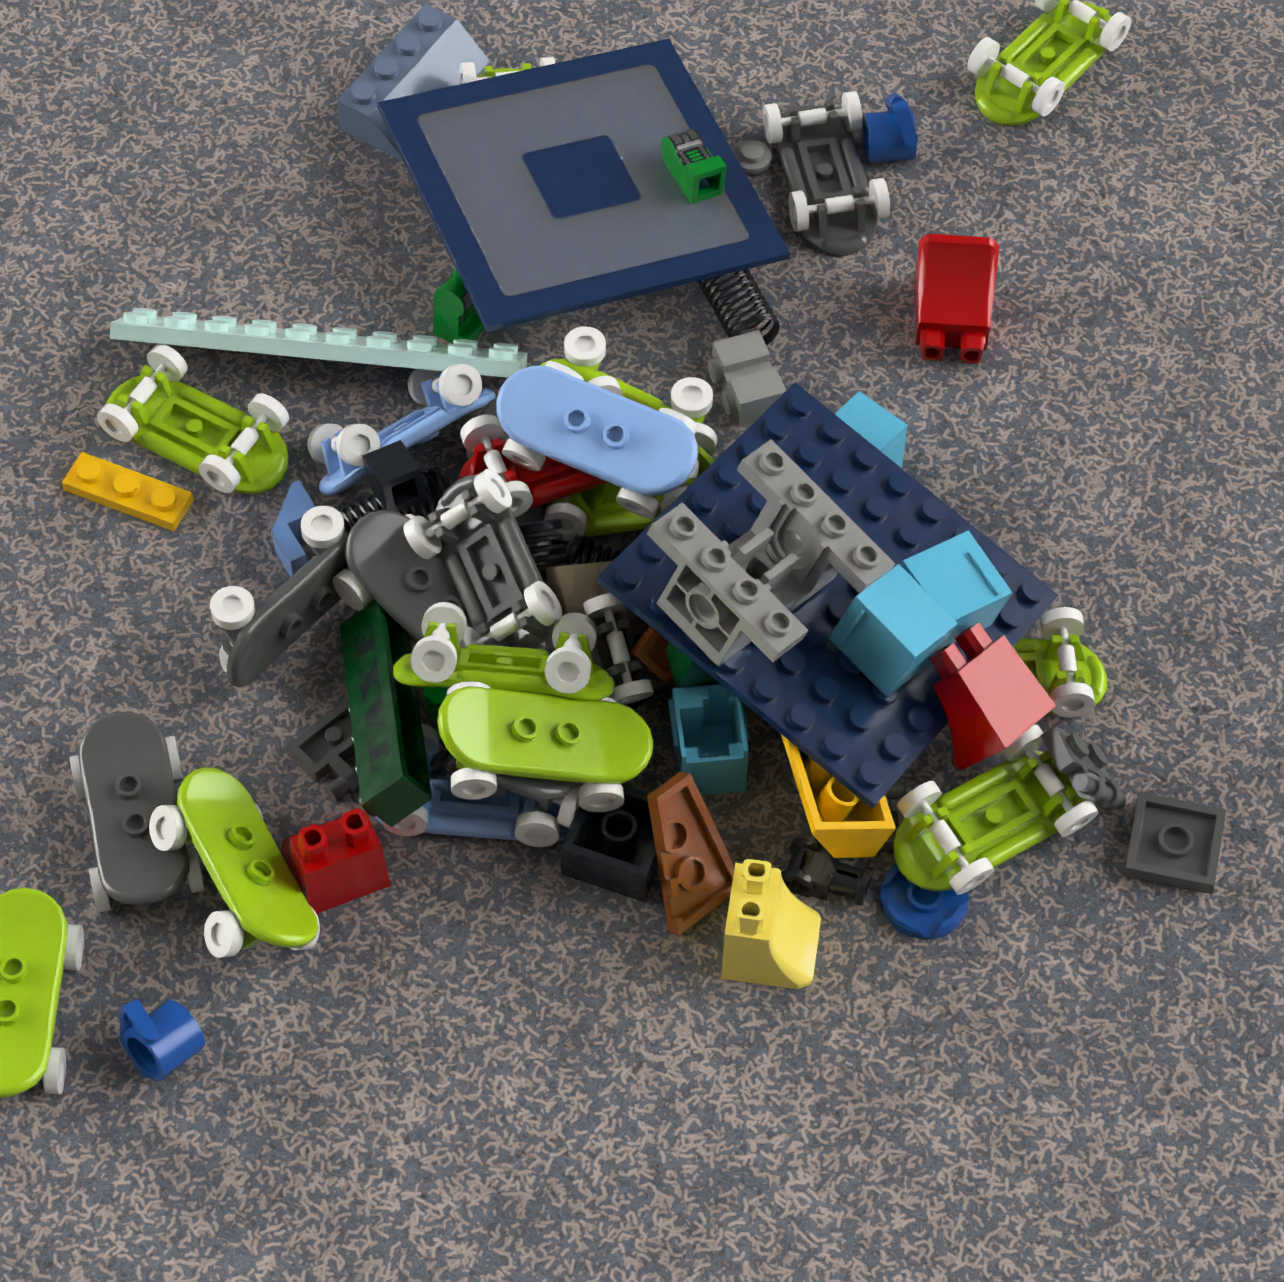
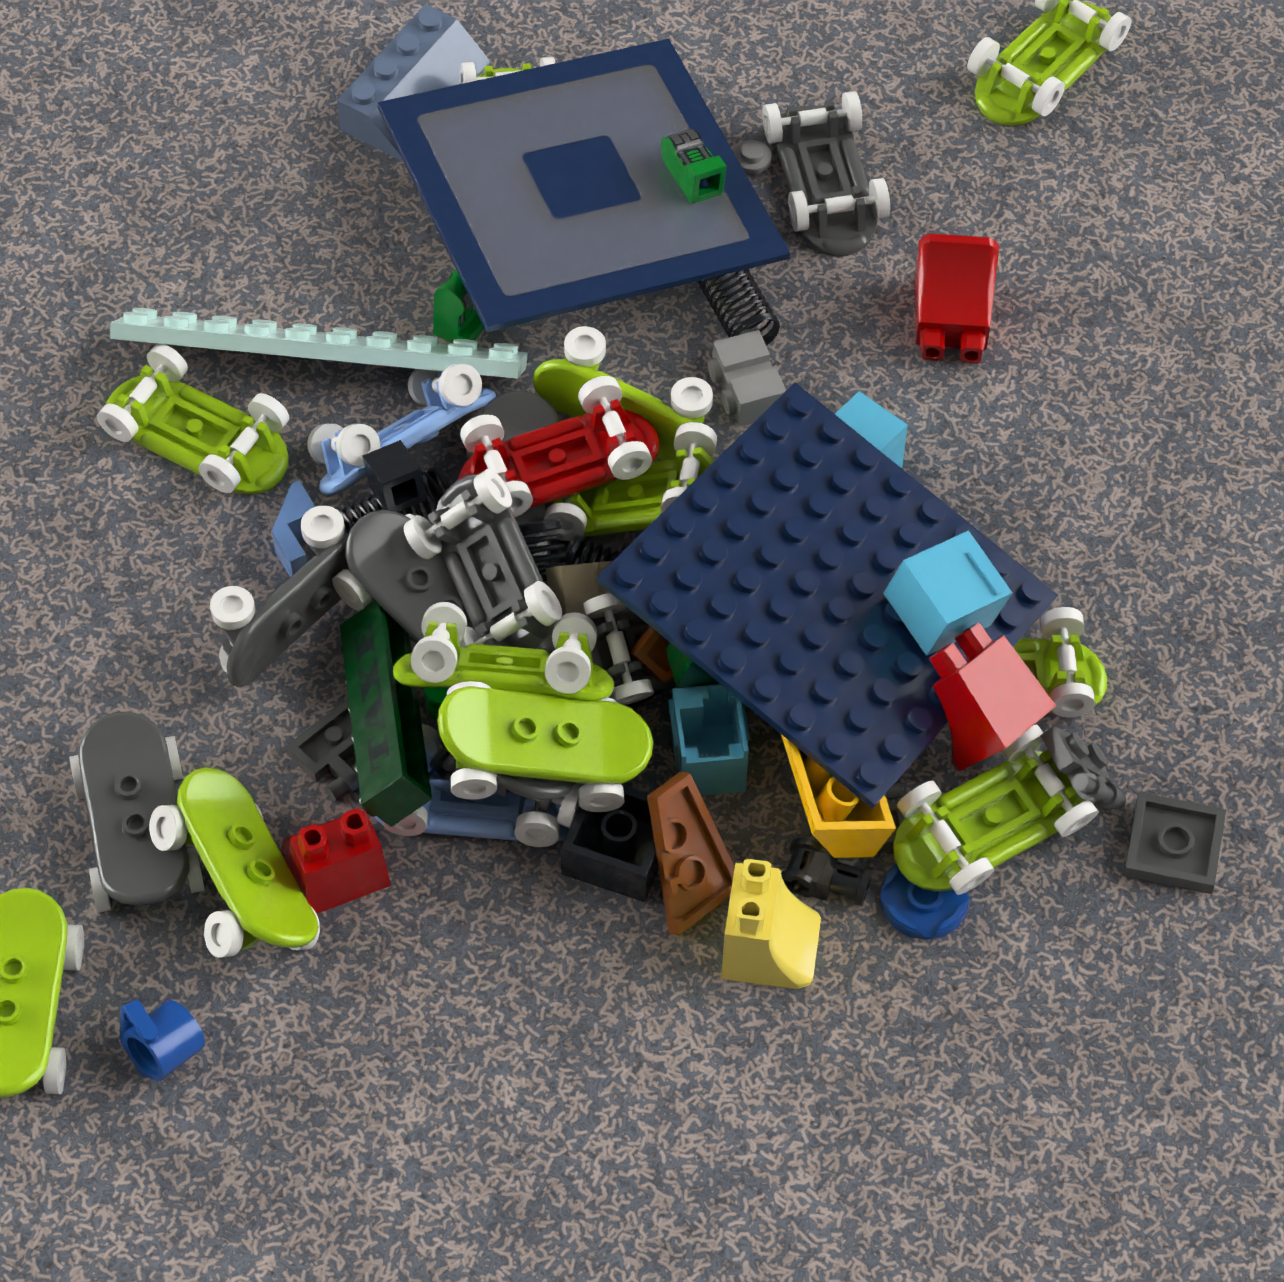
yellow plate [62,452,194,531] -> none
light blue piece [496,361,698,519] -> none
light grey piece [647,439,895,667] -> none
medium azure piece [829,564,958,697] -> none
blue piece [862,93,918,163] -> none

